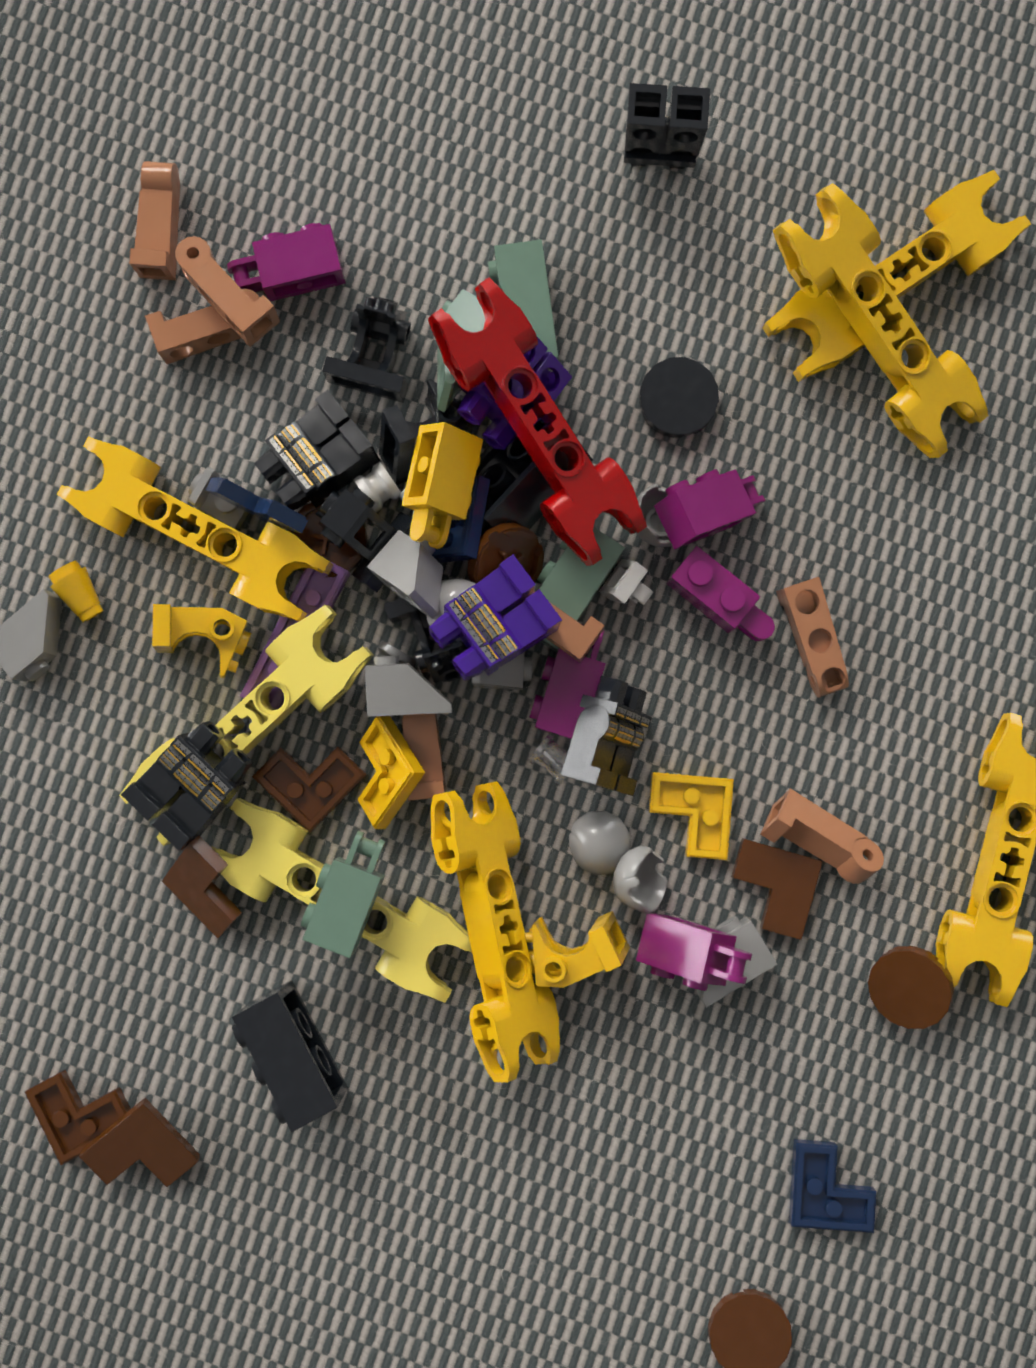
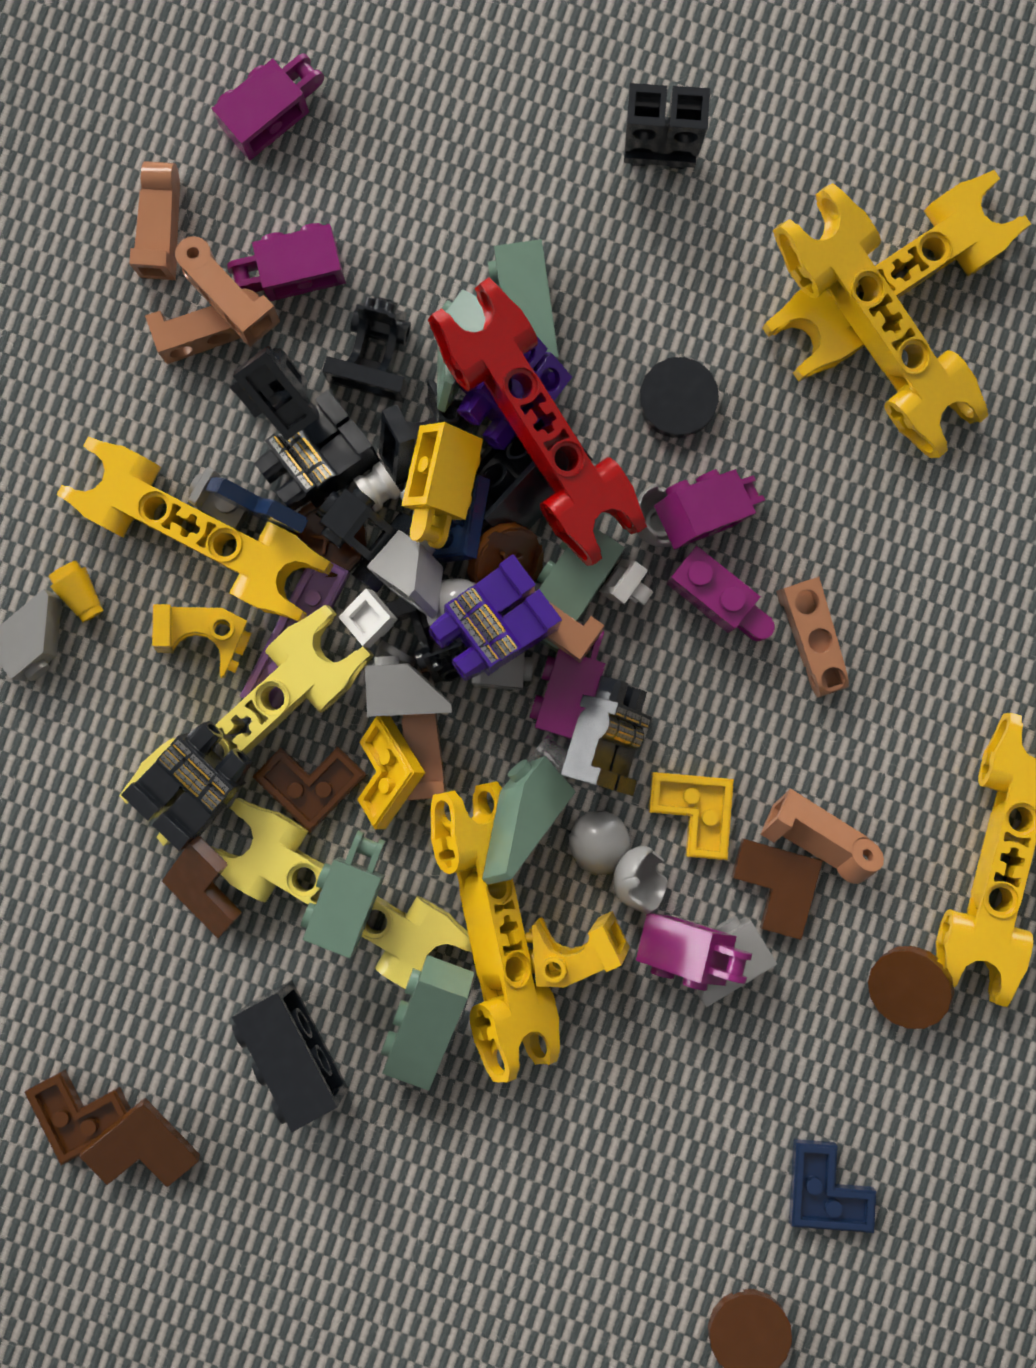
none -> magenta brick [211,53,325,161]
none -> black tile [229,346,319,441]
none -> white tile [339,588,398,648]
none -> sand green brick [380,955,475,1091]
none -> sand green slope [482,756,576,885]

